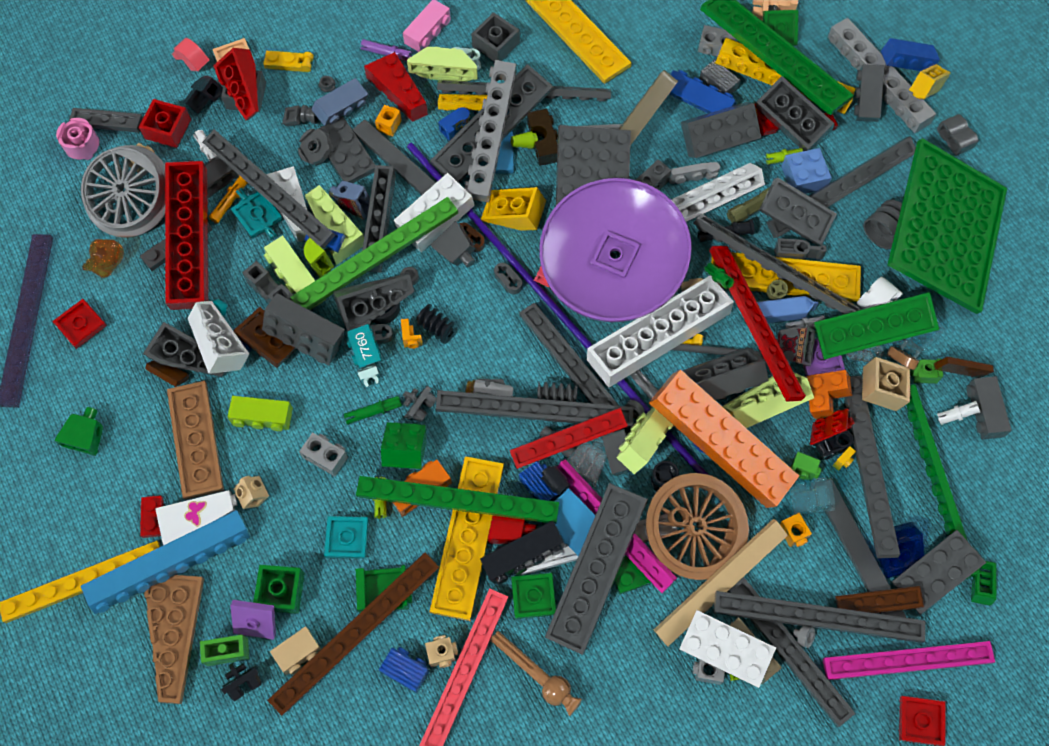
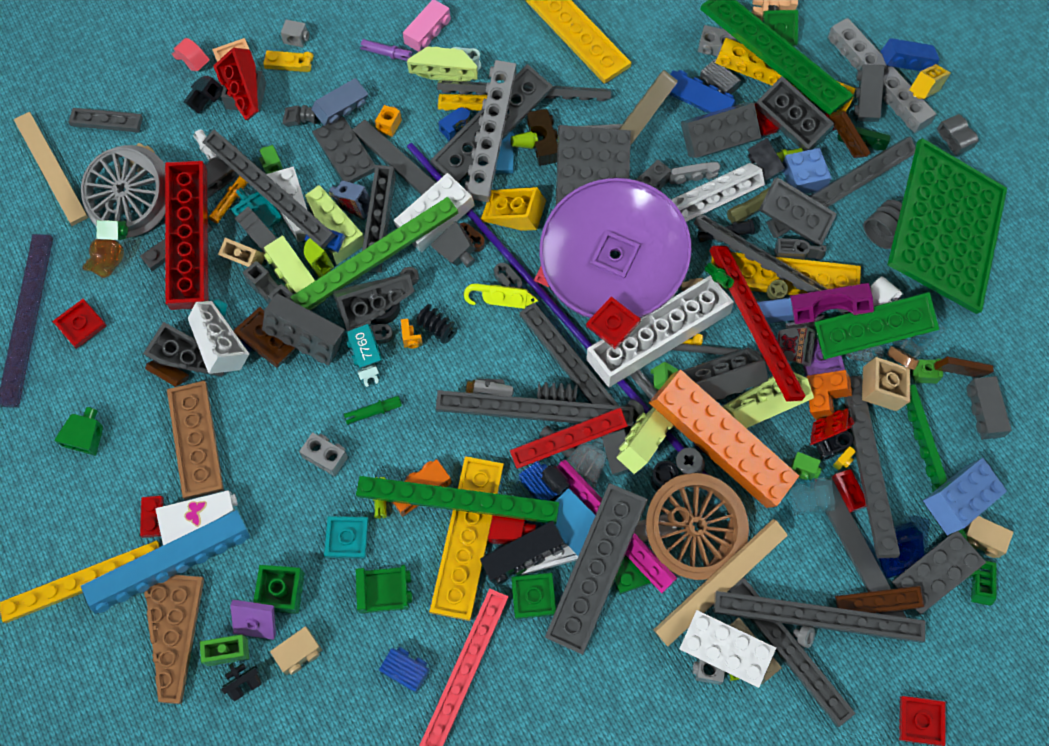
bright pink brick [56,118,99,160] -> none
red brick [139,99,191,148] -> none
lime brick [227,396,293,431] -> none
tan brick [234,476,269,509] -> none
reddish brown plate [267,552,439,716] -> none
dark grey plate [298,129,333,166] -> none
dark grey plate [319,76,336,92] -> none
red wedge [364,52,428,122] -> none
green brick [381,422,427,469] -> none
dark grey hips [403,386,437,422] -> none
tan brick [425,635,458,668] -> none
dark grey brick [471,12,520,62] -> none
medium nougat piece [491,631,582,716] -> none
light orange brick [780,513,812,547] -> none
dark pink plate [823,641,995,680] -> none
white pin [937,401,981,425] -> none
none -> tan tile [13,112,89,226]
none -> brick [96,220,128,240]
none -> tan brick [218,238,265,267]
none -> dark grey piece [235,206,277,252]
none -> bright green brick [259,145,283,174]
none -> light grey brick [281,19,309,48]
none -> neon yellow plate [464,283,538,309]
none -> red plate [586,296,641,349]
none -> bright green brick [651,362,678,390]
none -> dark grey piece [676,448,705,474]
none -> black brick [747,138,786,181]
none -> magenta arch [790,283,874,324]
none -> reddish brown tile [828,111,870,158]
none -> red plate [832,469,866,513]
none -> dark green hinge [837,127,891,151]
none -> medium blue brick [923,458,1007,535]
none -> tan brick [964,516,1013,558]

